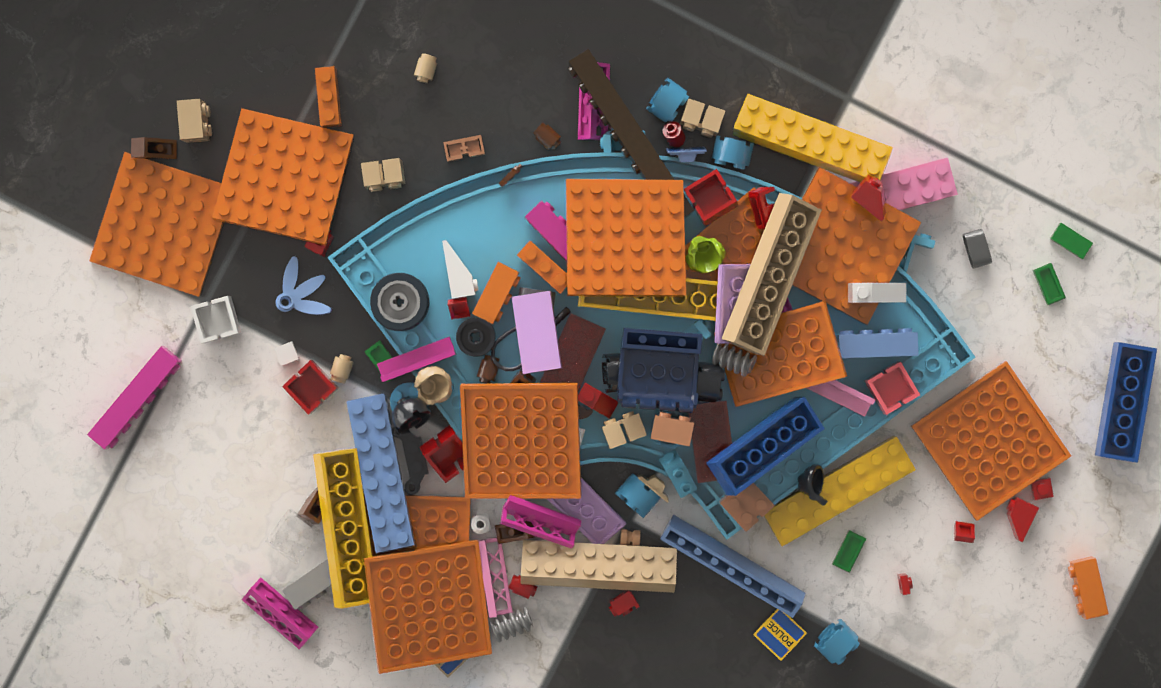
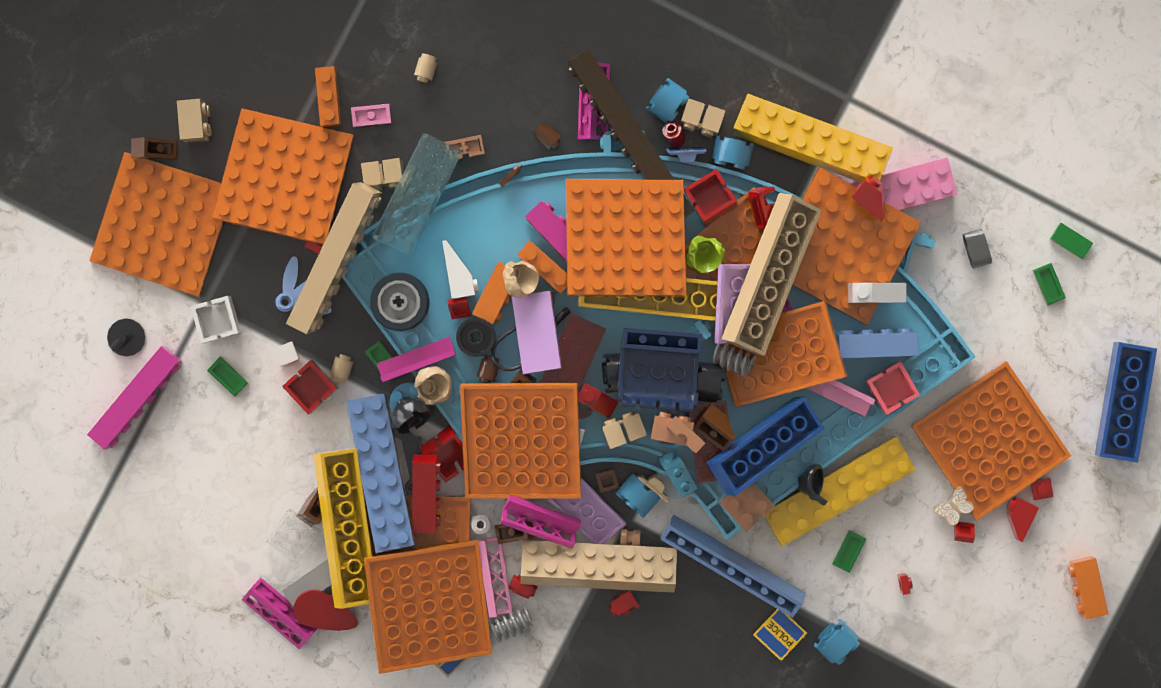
none -> black shield [107,318,146,357]
none -> green tile [207,357,248,397]
none -> tan brick [286,182,382,334]
none -> red shield [293,589,358,631]
none -> bright pink plate [351,104,392,127]
none -> clear light blue brick [372,133,462,257]
none -> red brick [412,454,441,533]
none -> tan hair [503,260,539,298]
none -> reddish brown brick [596,469,619,493]
none -> nougat piece [666,416,705,453]
none -> reddish brown slope [693,404,736,452]
none -> tan animal [933,486,974,526]

